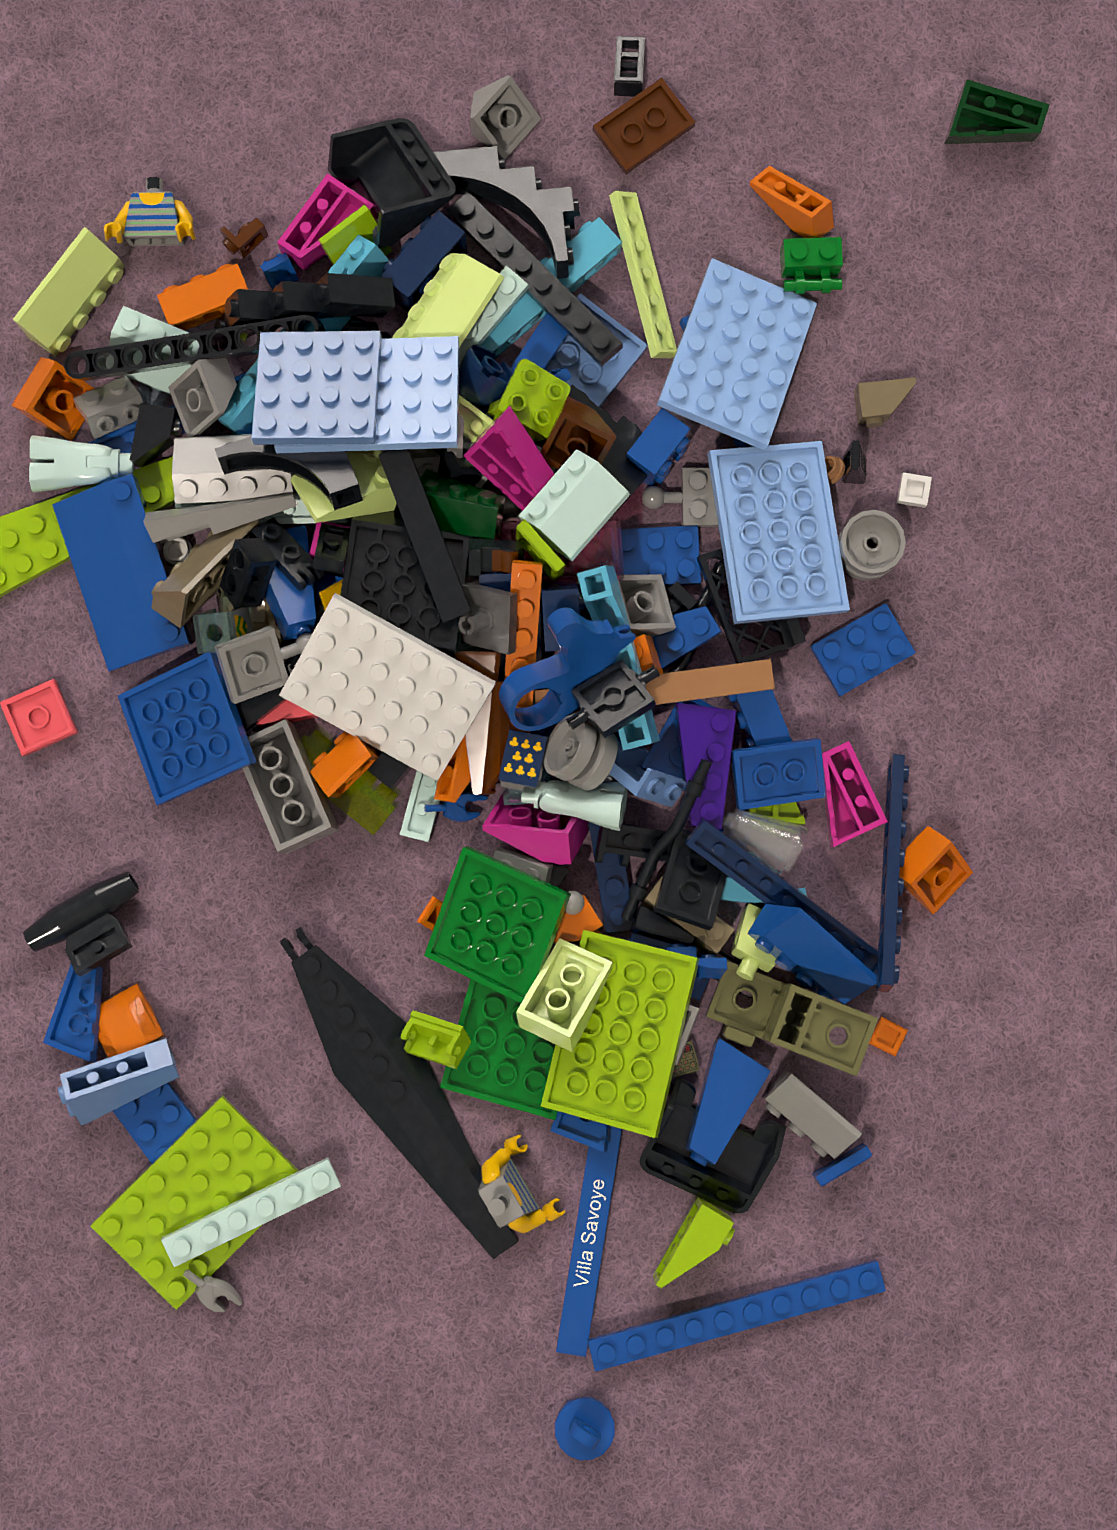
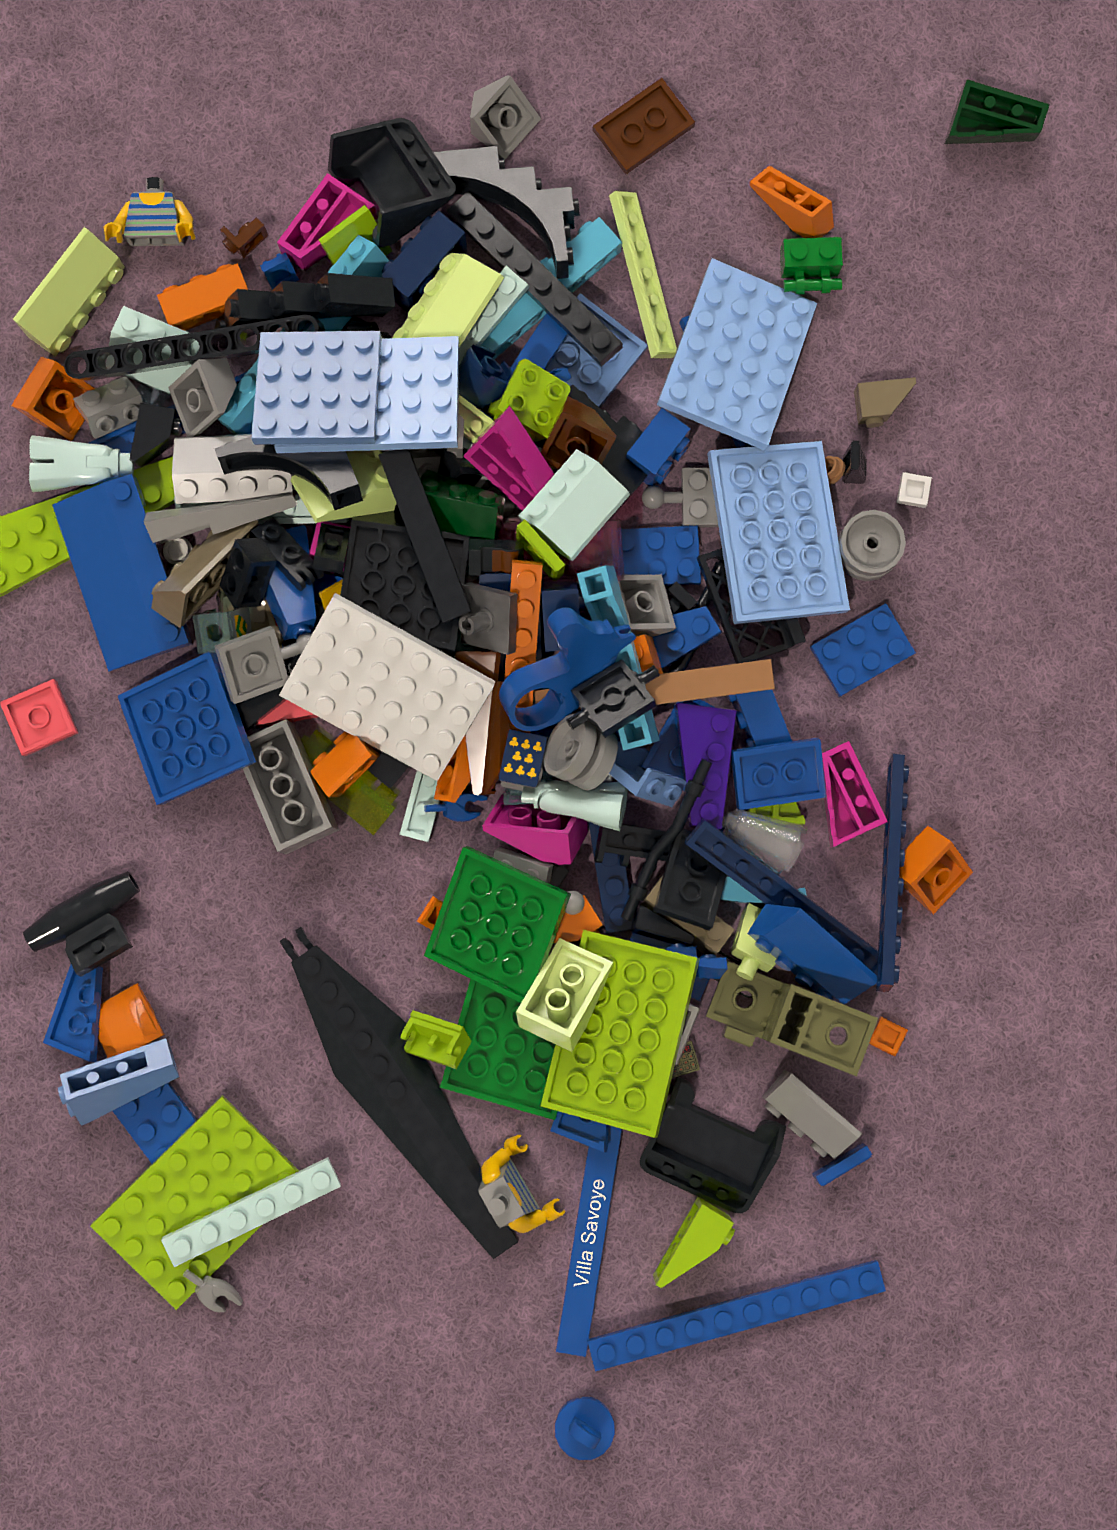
black slope [614,36,645,97] -> none
blue slope [686,1039,771,1166] -> none

